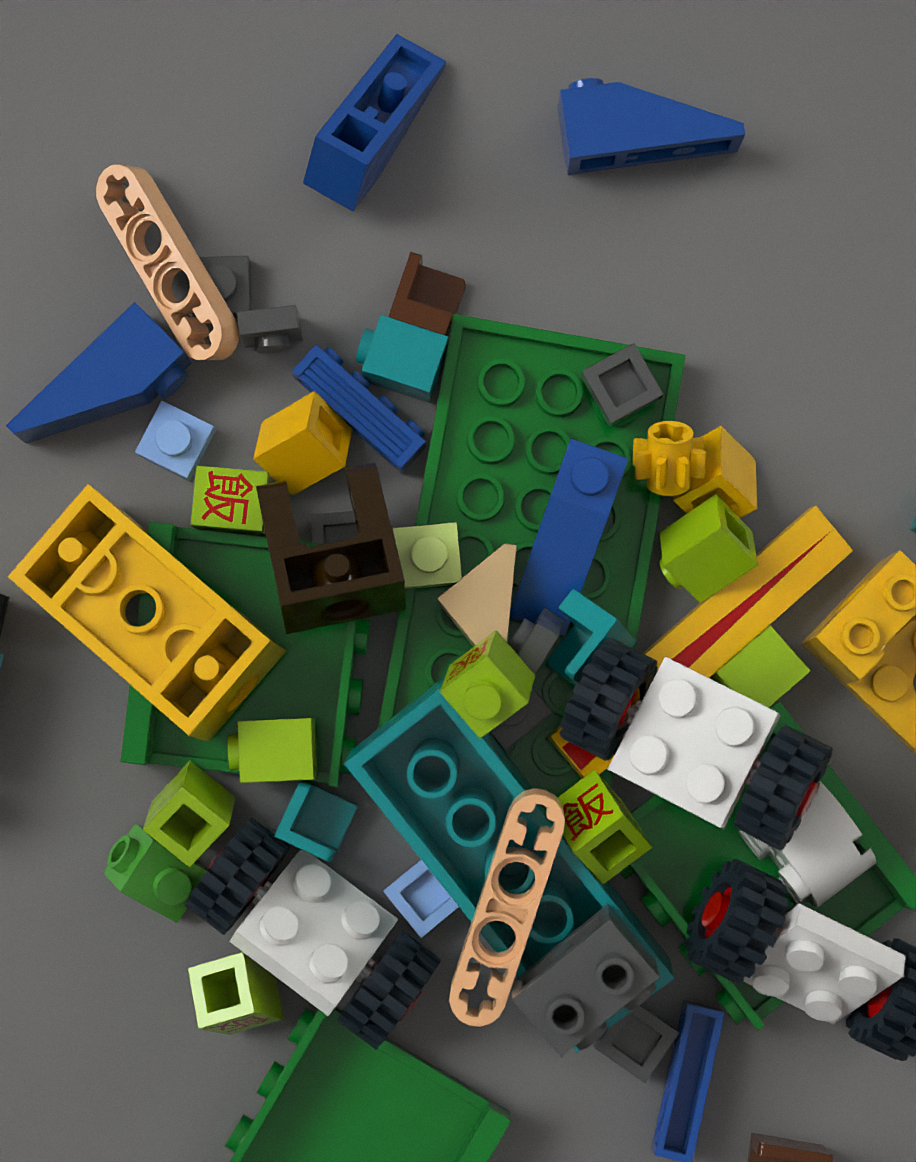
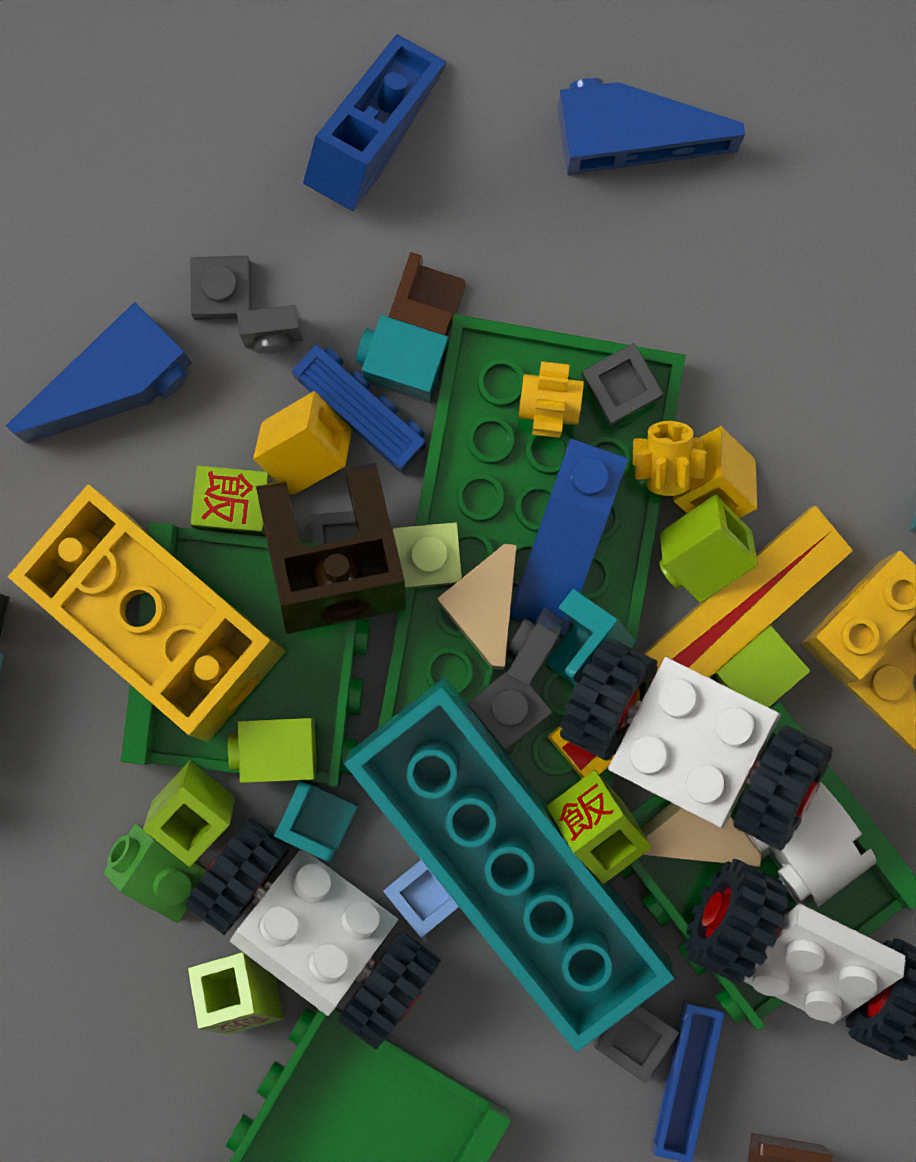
light nougat beam [96,164,239,361] -> none
light blue plate [135,401,216,481] -> none
lime brick [440,630,536,738] -> none
light nougat beam [449,788,565,1027] -> none
dark grey brick [512,904,660,1057] -> none
none -> yellow gear [518,361,584,438]
none -> tan slope [641,803,761,867]

